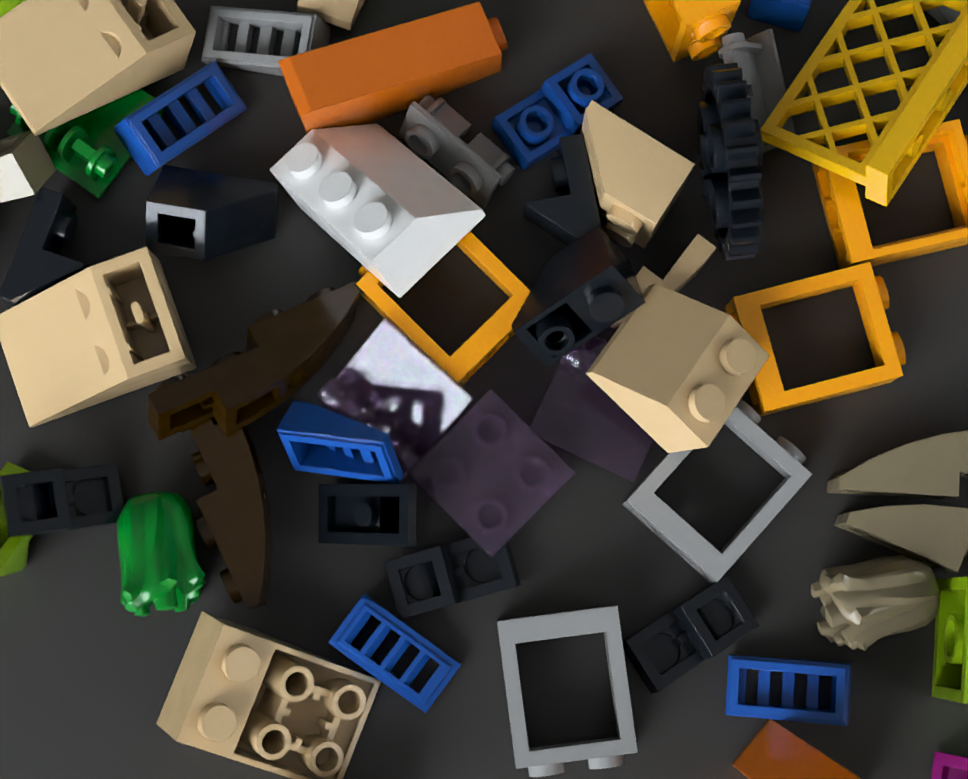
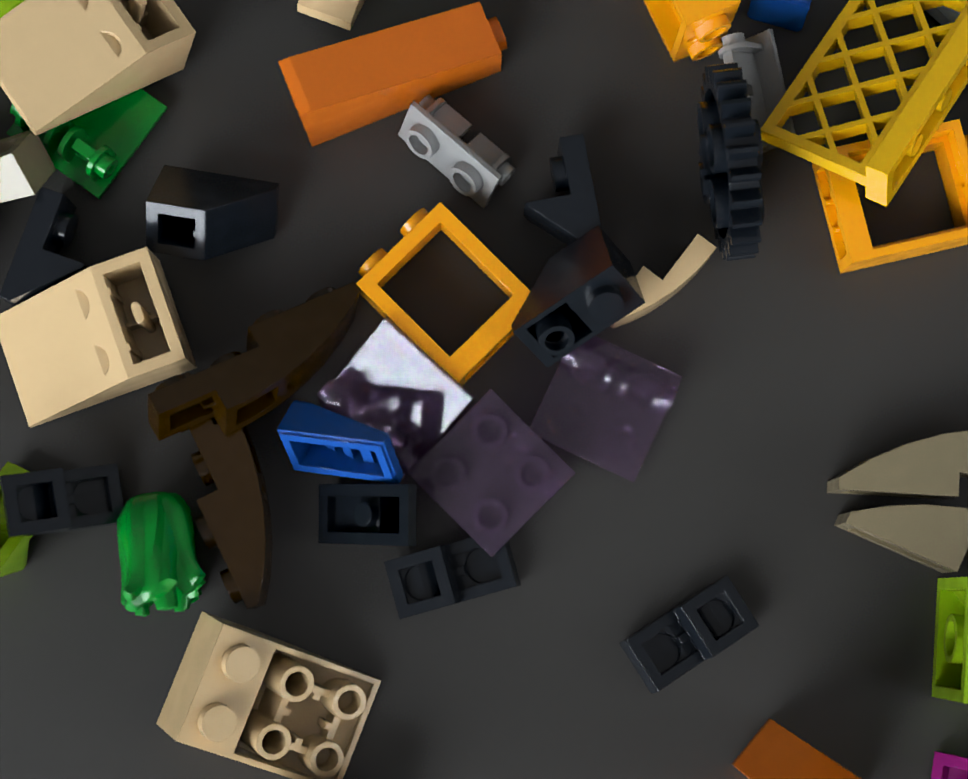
blue slope [114,60,248,176] -> none
light grey slope [201,6,330,77] -> none
white slope [269,123,486,298] -> none
blue slope [328,594,461,713] -> none
blue slope [491,53,624,171] -> none
light grey window [497,605,638,777] -> none
tan slope [580,100,695,249] -> none
tan slope [586,283,770,453] -> none
light grey window [622,399,812,583] -> none
light orange window [725,262,906,417] -> none
blue slope [725,654,852,726] -> none
dark tan piece [811,554,940,651] -> none

